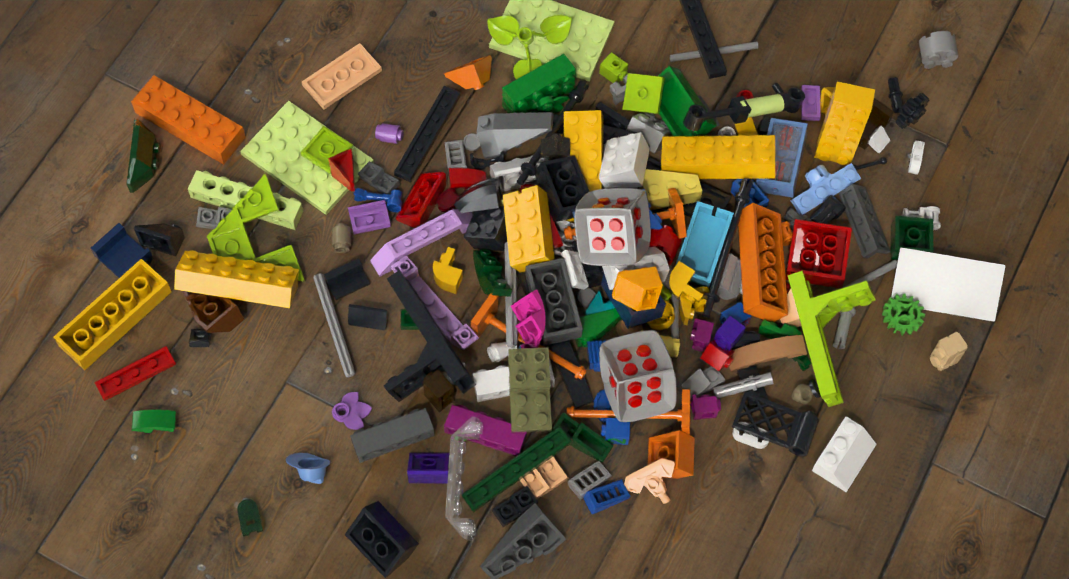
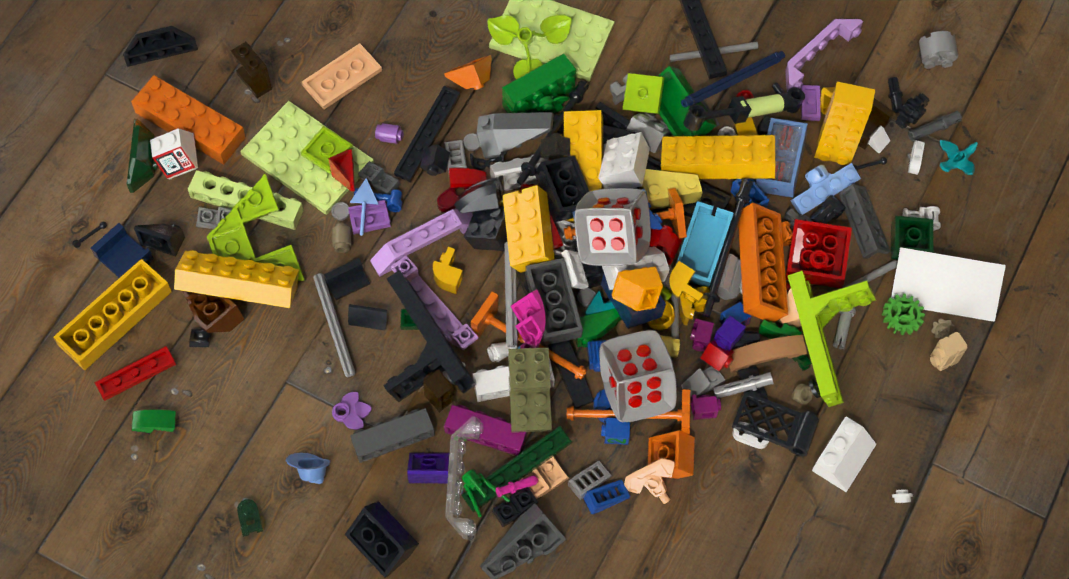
red slope [395,172,446,228] -> none
dark green slope [473,249,512,297] -> none
dark green slope [549,412,613,462] -> none
lime brick [599,52,628,83] -> none
none -> black hinge [72,221,107,248]
none -> black wedge [123,26,198,67]
none -> white slope [150,128,198,179]
none -> dark brown panel [231,41,272,99]
none -> light grey piece [331,202,349,220]
none -> light blue piece [350,178,378,236]
none -> black brick [420,144,450,176]
none -> green plant [462,469,510,517]
none -> dark pink piece [496,475,538,497]
none -> dark blue piece [681,51,785,107]
none -> lavender slope [785,19,863,92]
none -> red plate [809,250,829,269]
none -> white plate [892,490,913,503]
none -> dark grey pin [908,111,962,142]
none -> dark tan plant [931,319,955,338]
none -> teal animal [940,140,978,175]

